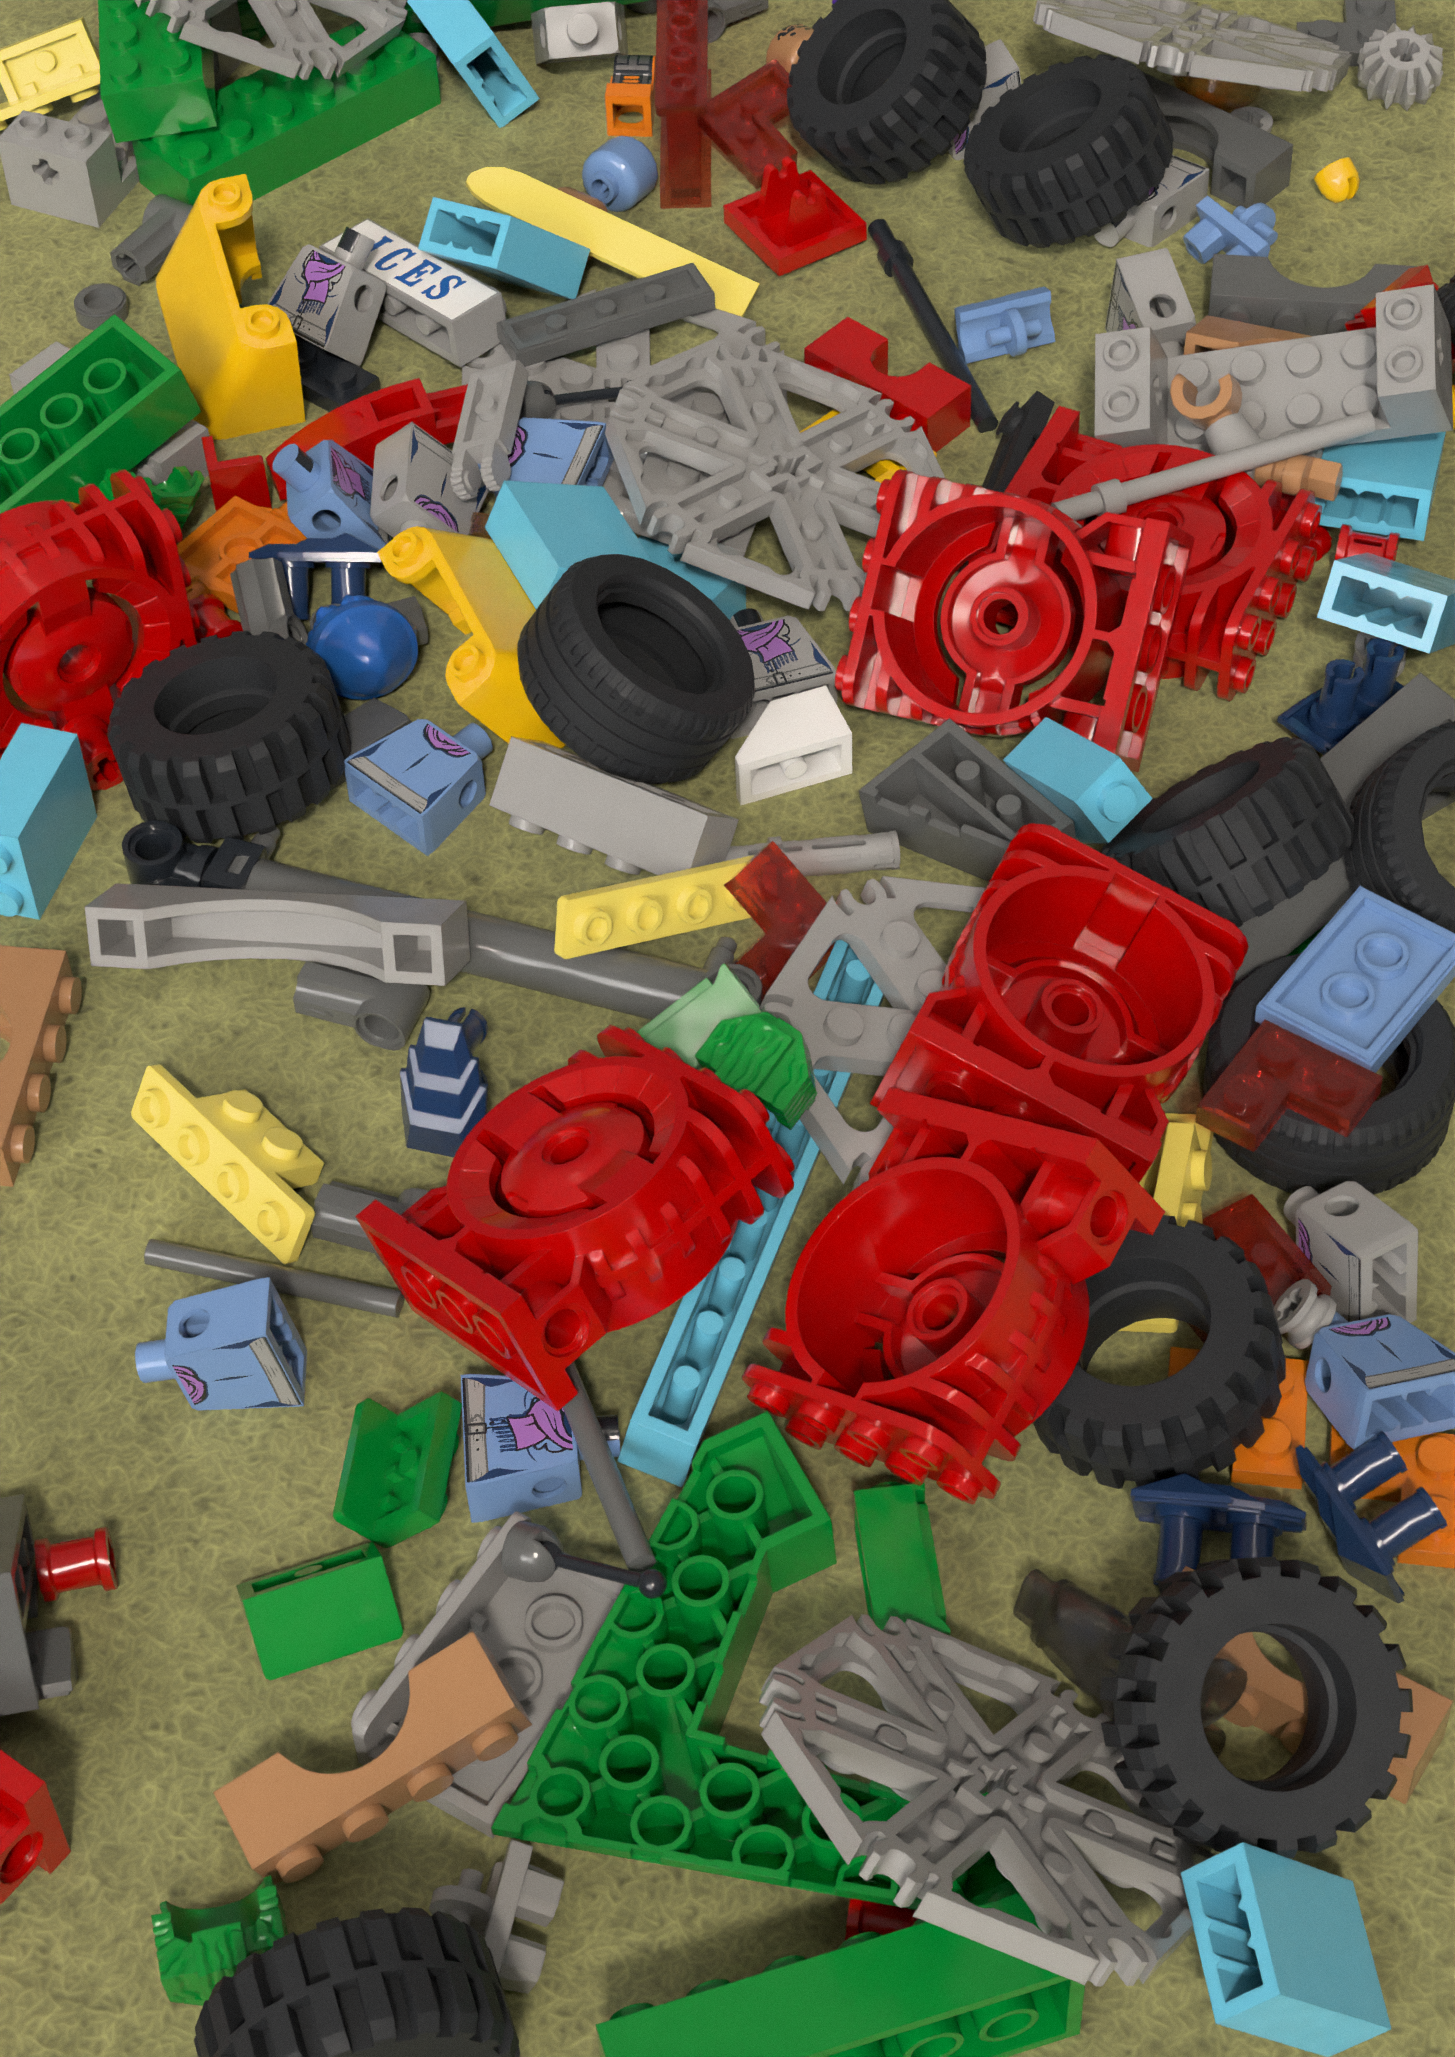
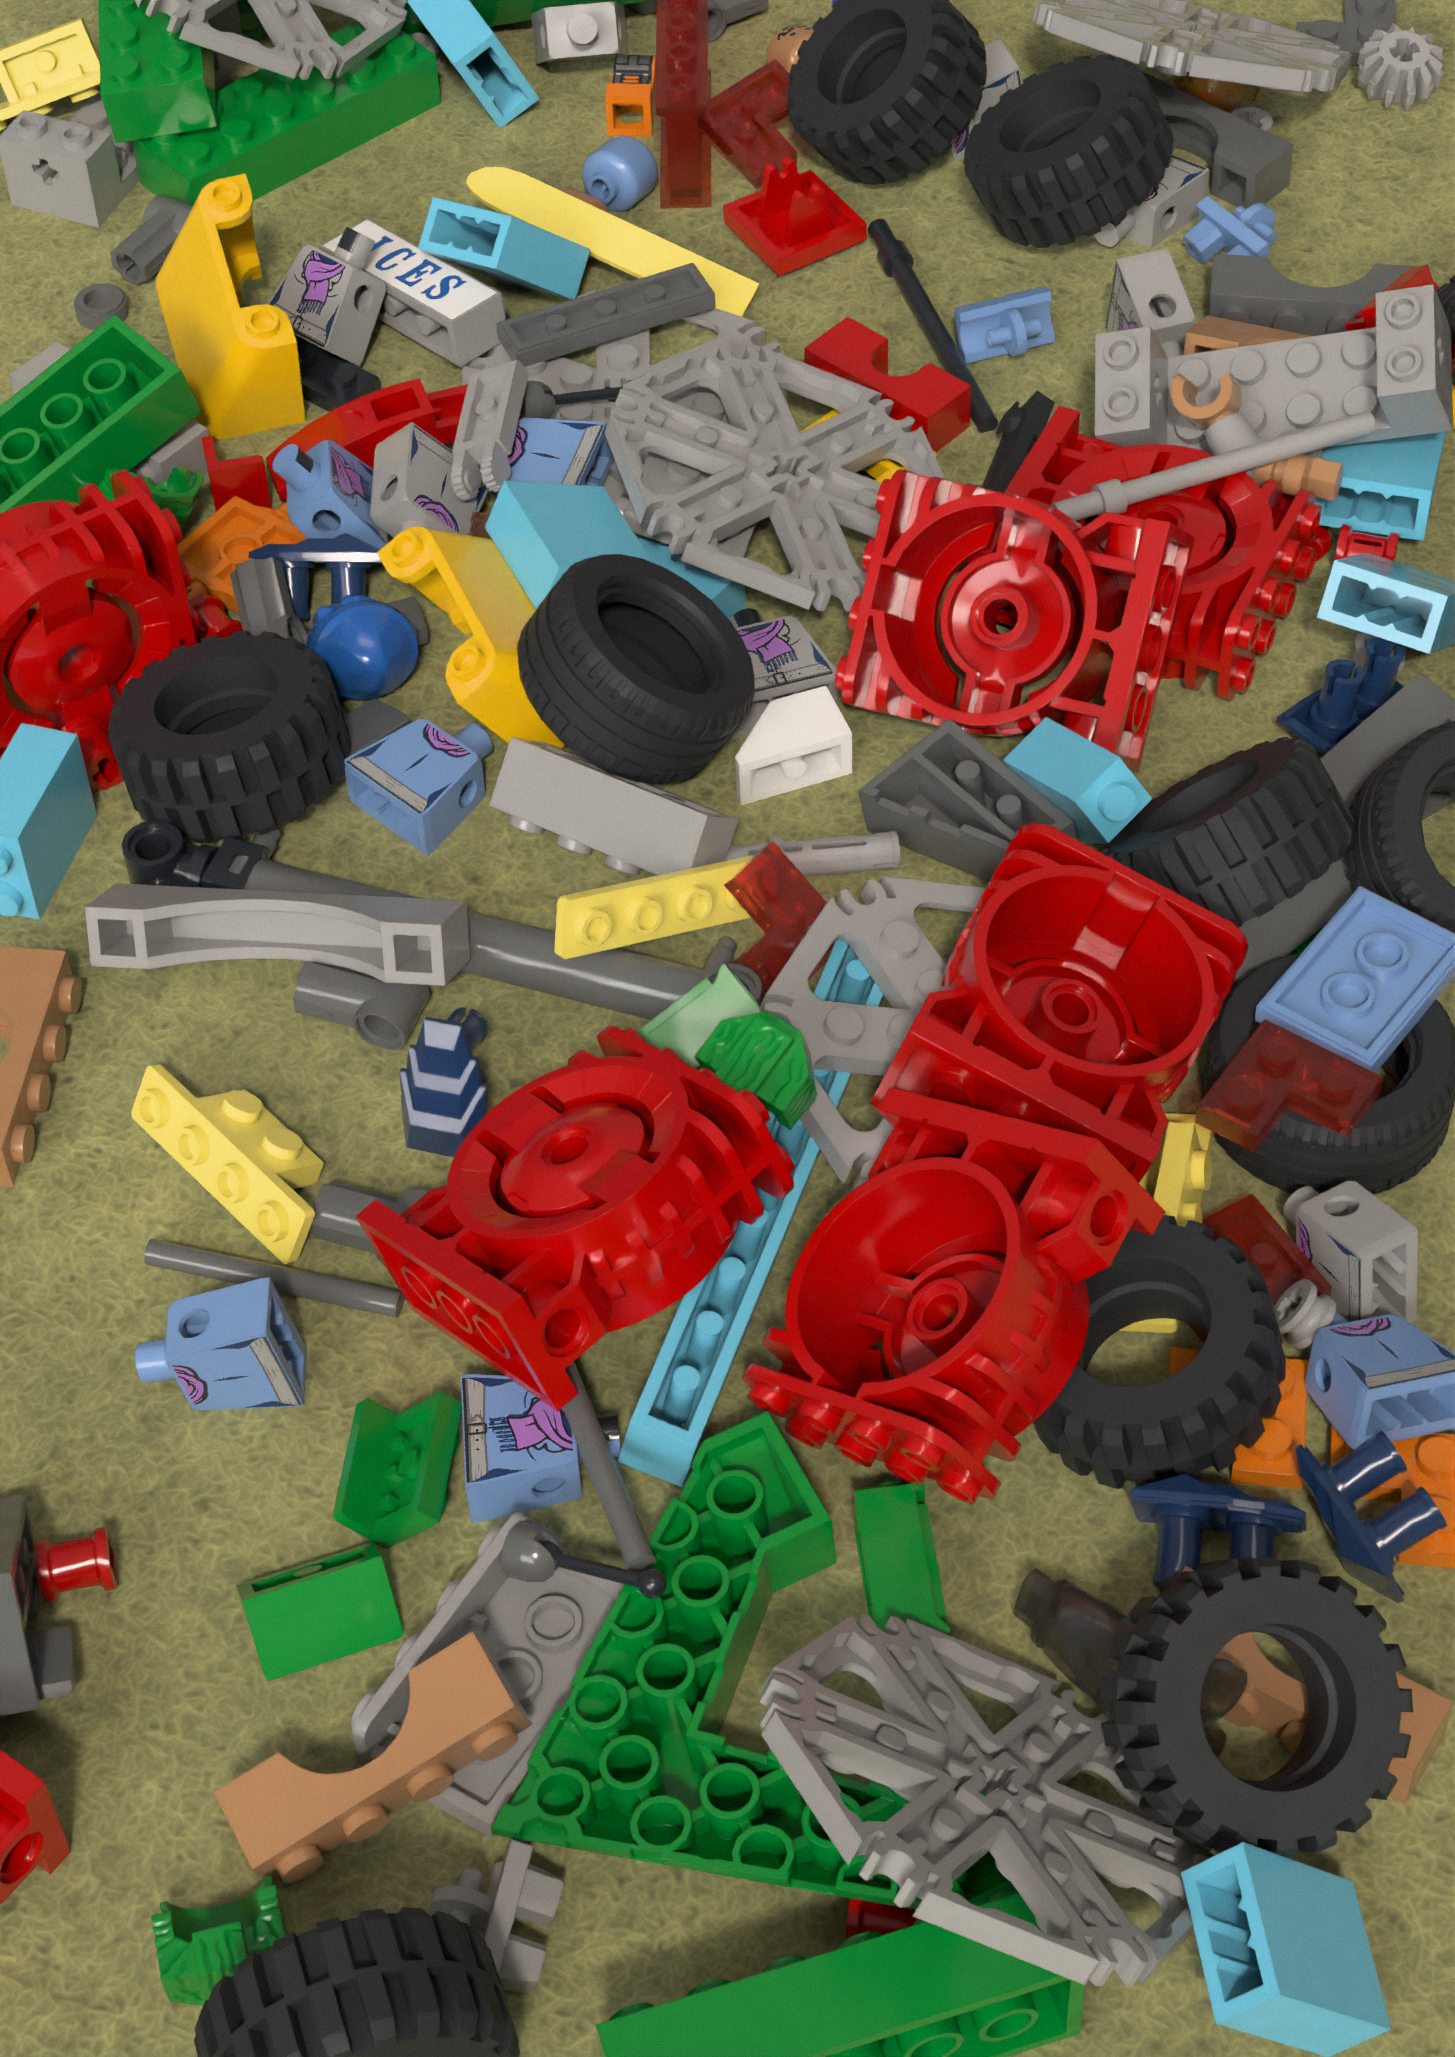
yellow hinge [1314,157,1360,203] -> none

